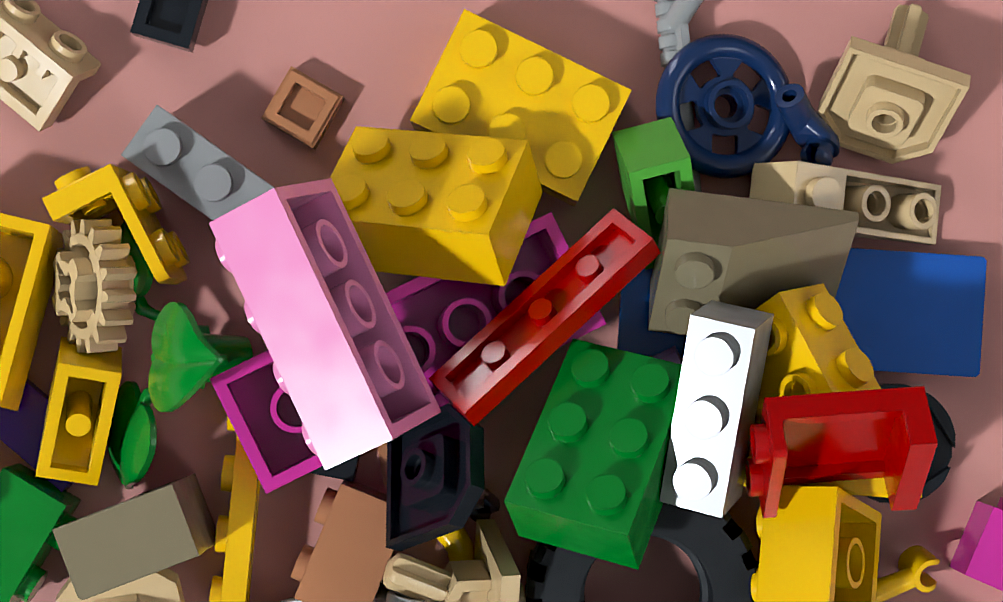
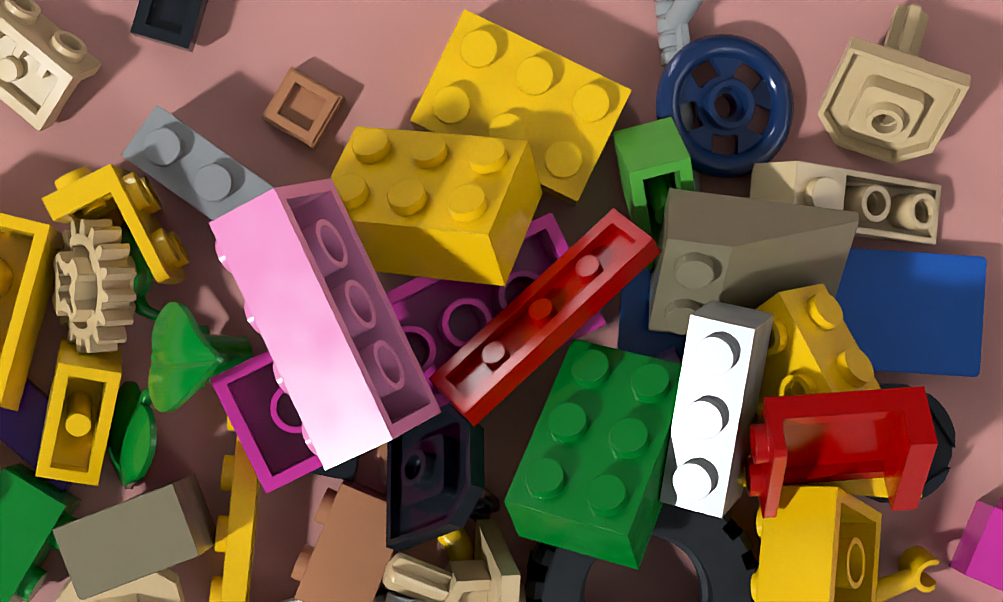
dark blue arm [774,84,840,166] -> none

